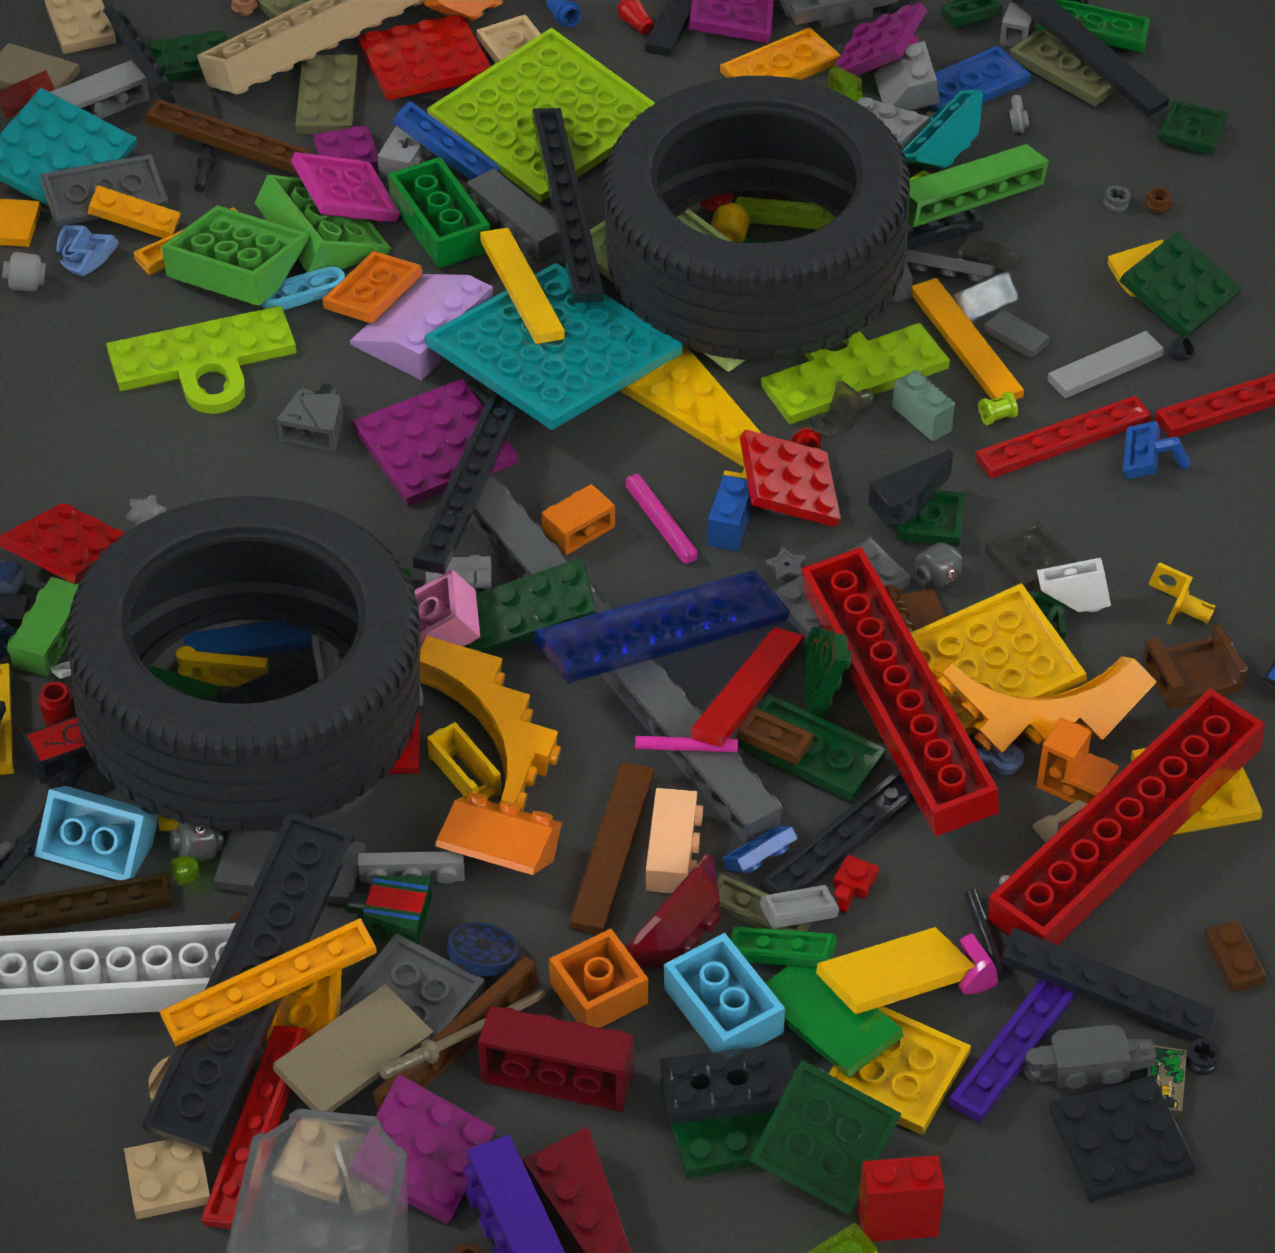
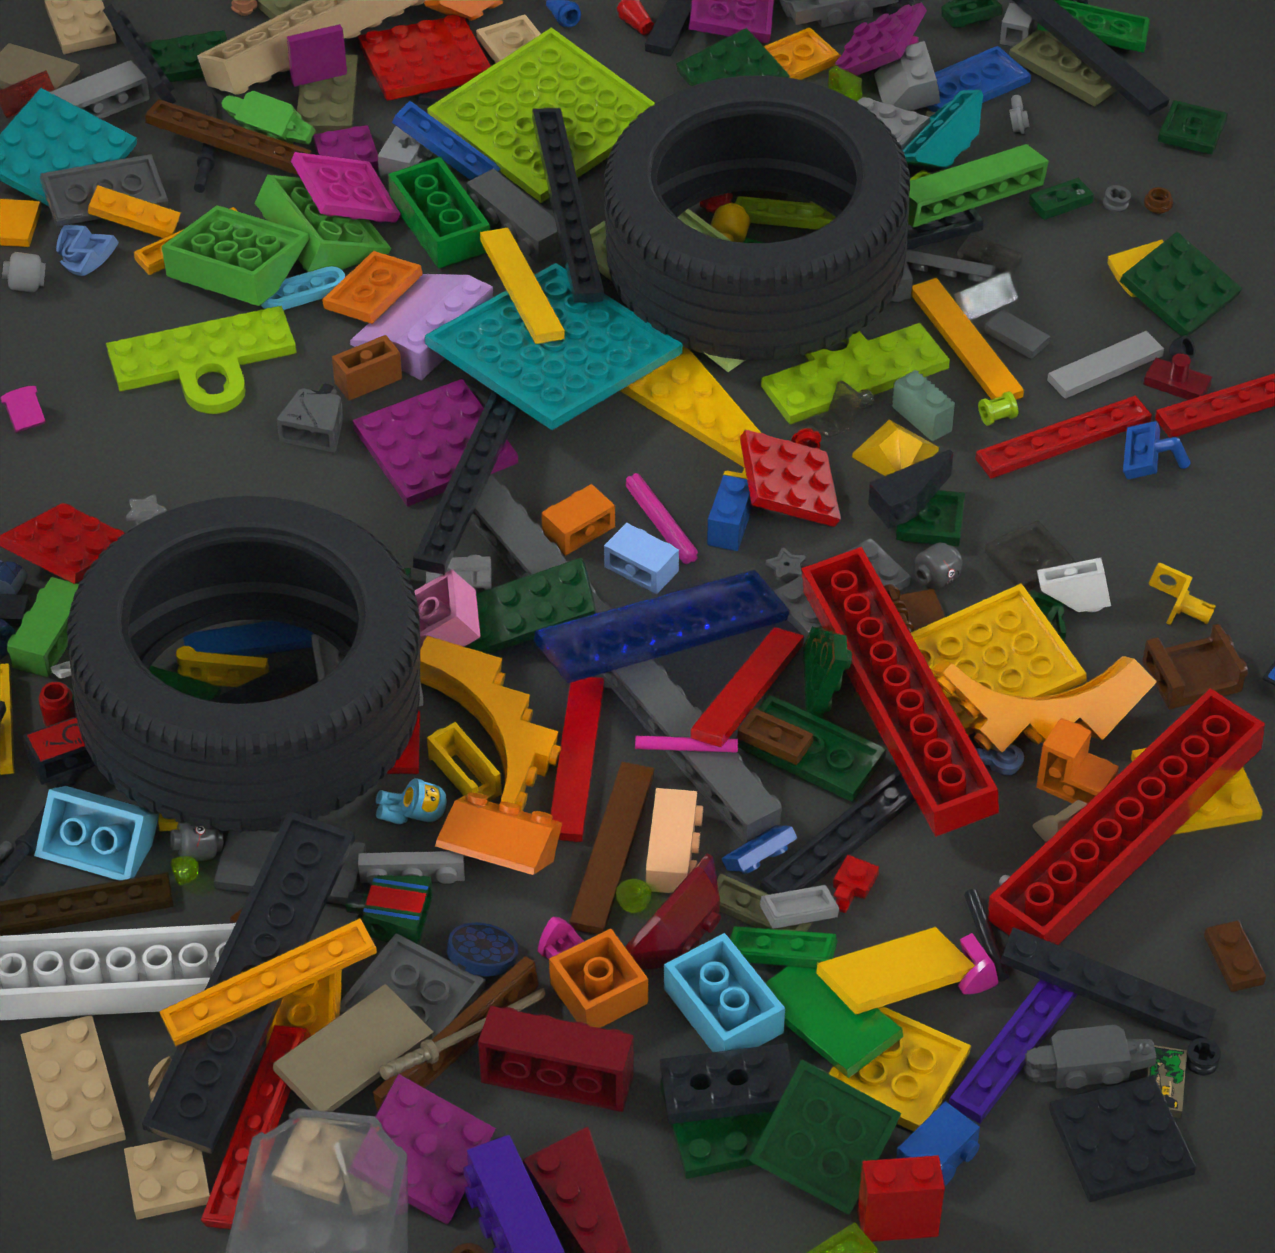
none -> dark pink tile [0,386,45,433]
none -> tan plate [20,1015,126,1160]
none -> bright green hinge [221,91,316,145]
none -> magenta tile [287,24,347,87]
none -> dark orange brick [332,335,402,401]
none -> medium azure piece [376,778,447,824]
none -> dark pink tile [538,917,584,959]
none -> red tile [551,675,604,842]
none -> light blue brick [604,522,679,594]
none -> clear neon green plate [616,879,651,913]
none -> dark green plate [676,28,790,86]
none -> yellow slope [852,420,939,476]
none -> blue brick [896,1101,980,1186]
none -> dark green plate [1029,177,1094,220]
none -> dark red tile [1143,354,1213,400]

